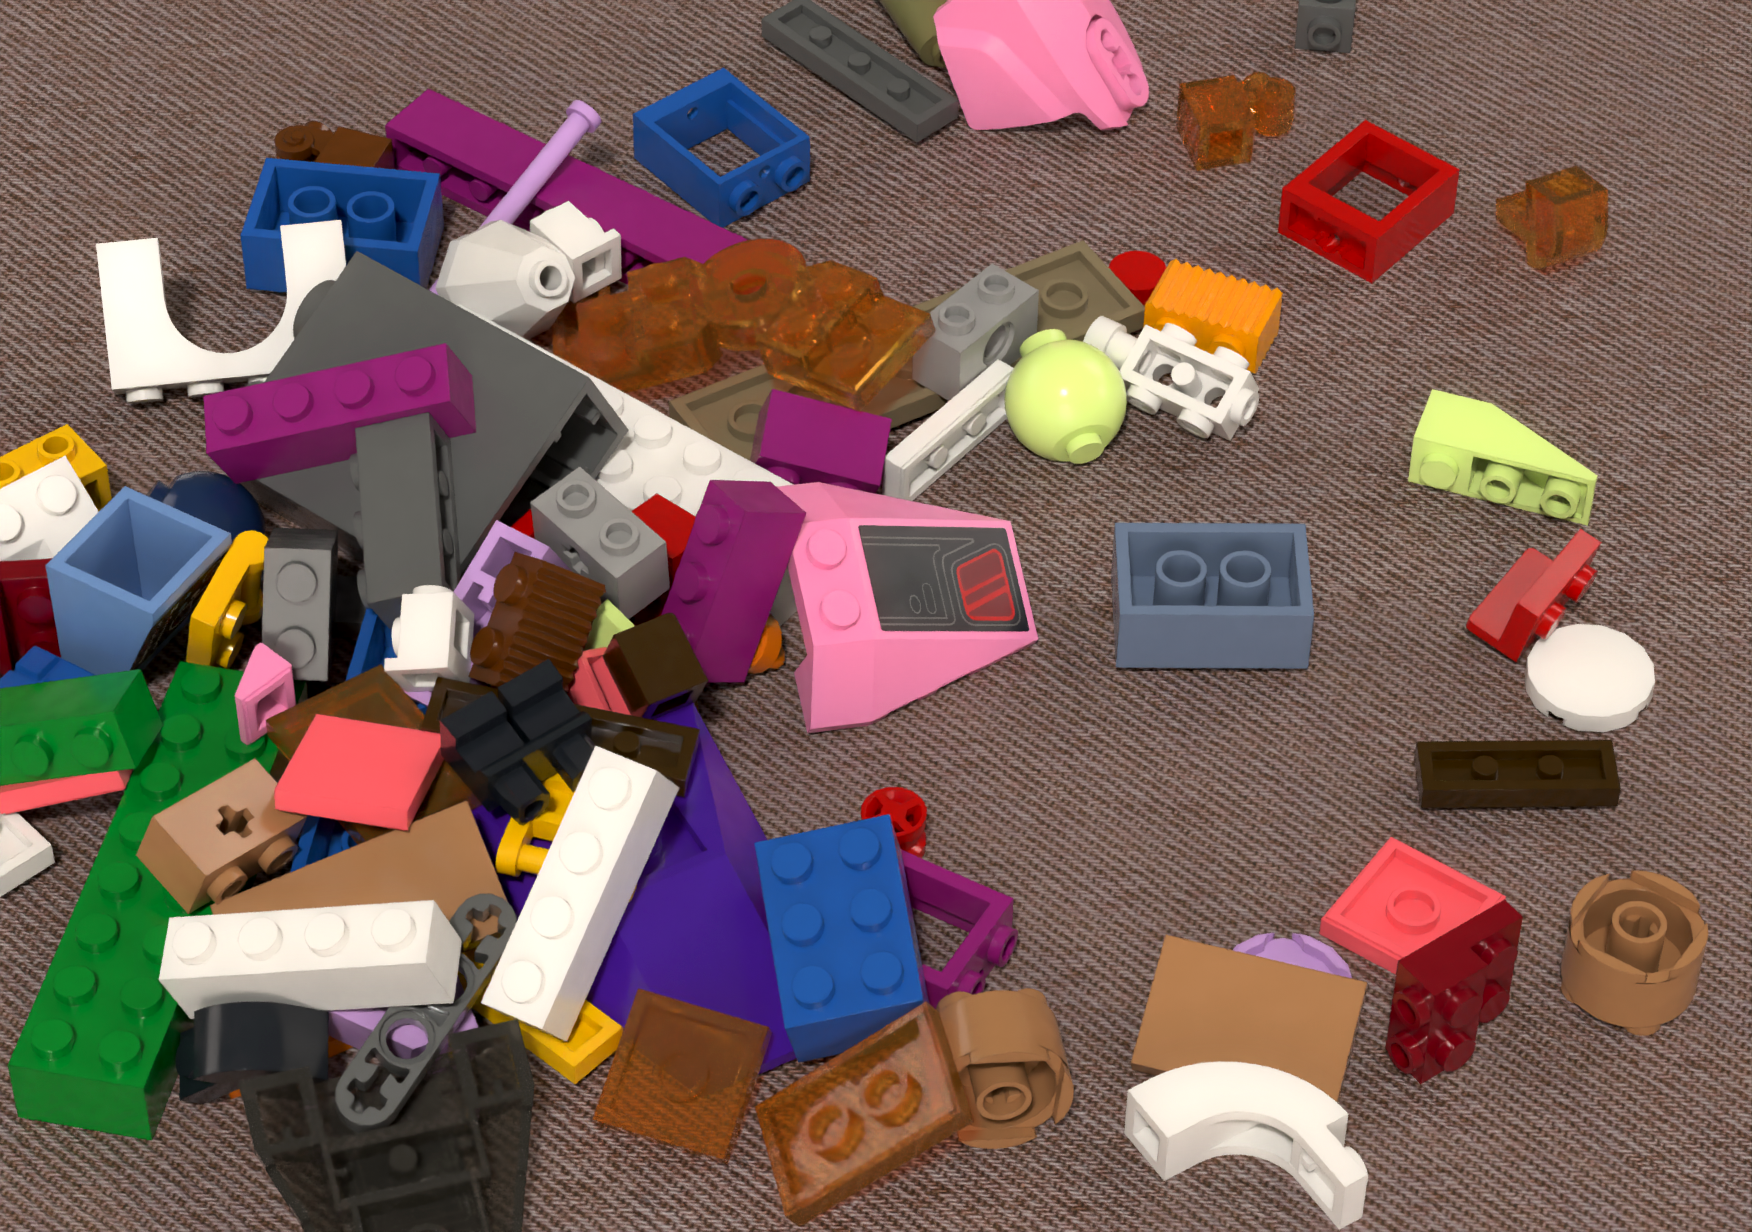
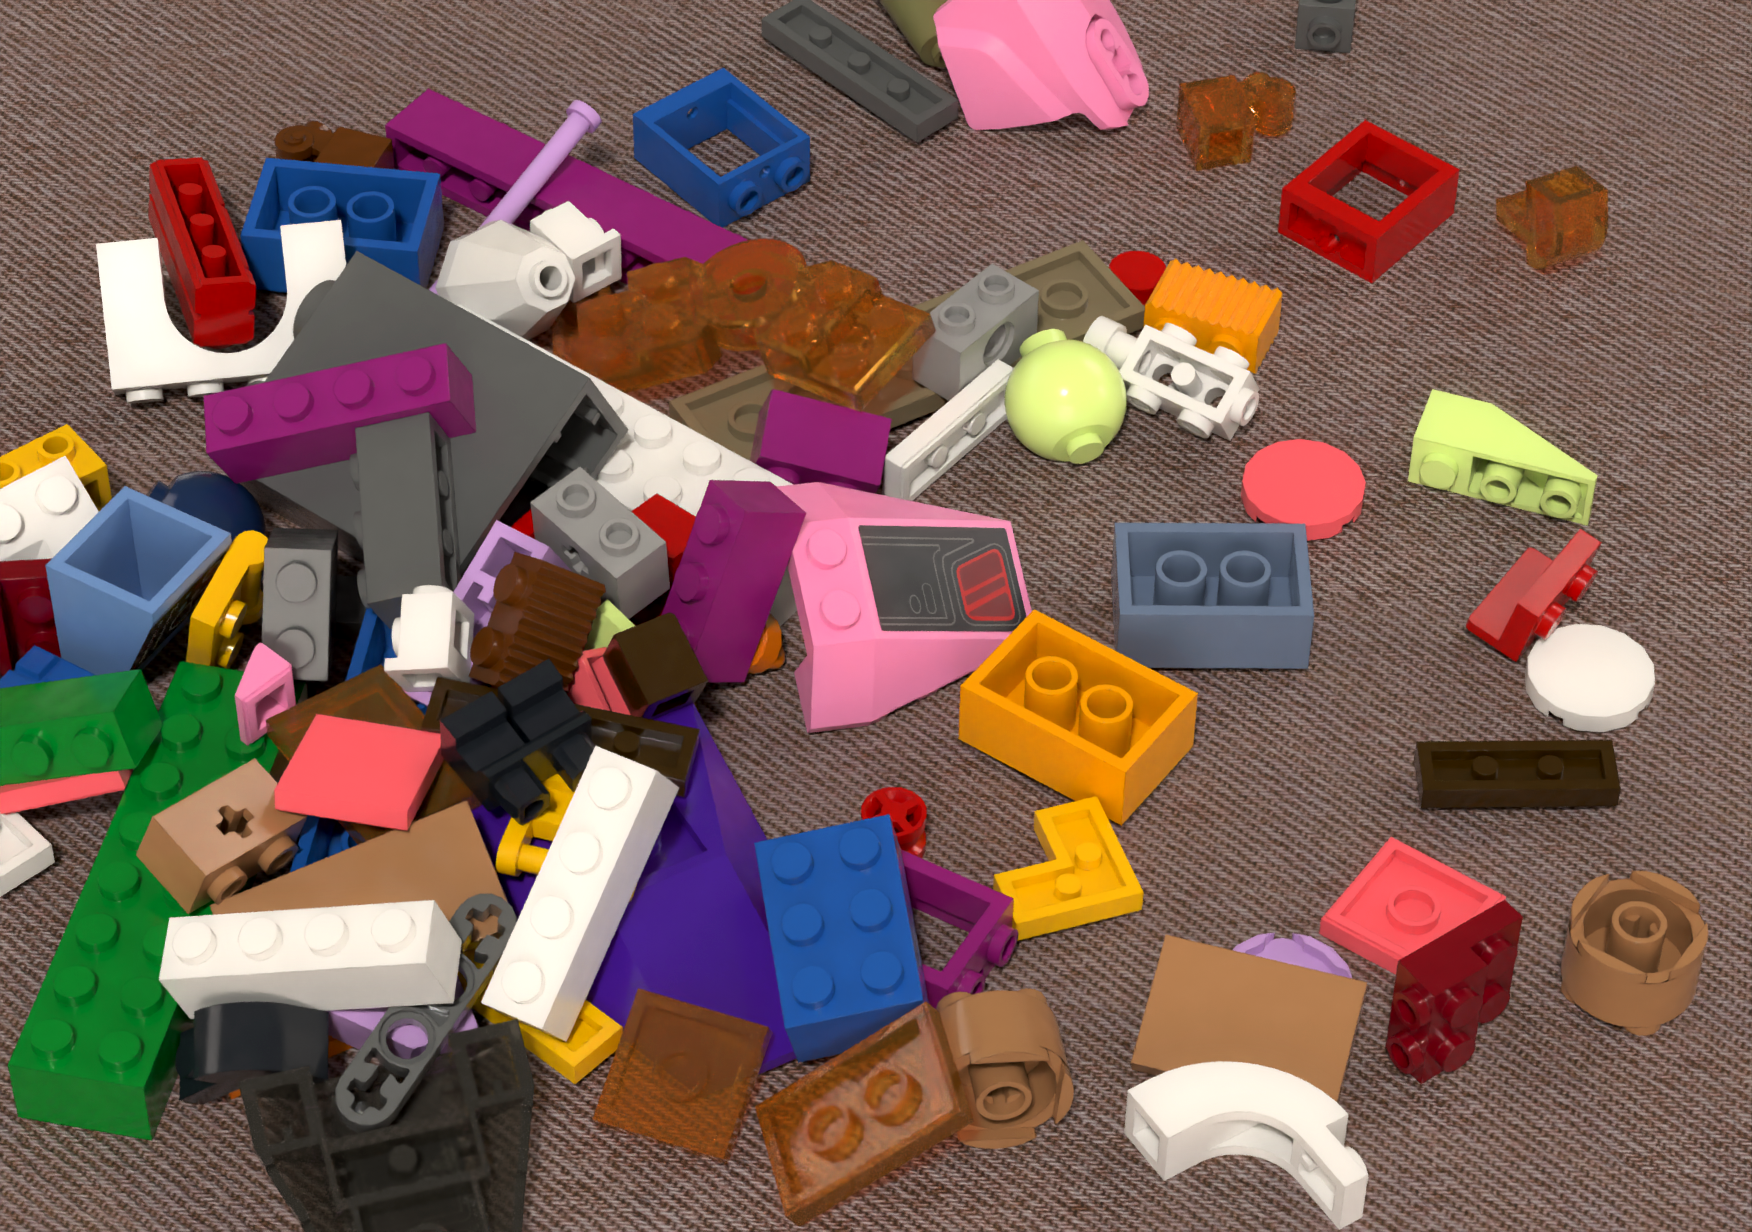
none -> red brick [148,157,256,349]
none -> light orange brick [958,609,1198,826]
none -> yellow plate [993,796,1144,941]
none -> coral tile [1241,439,1366,541]

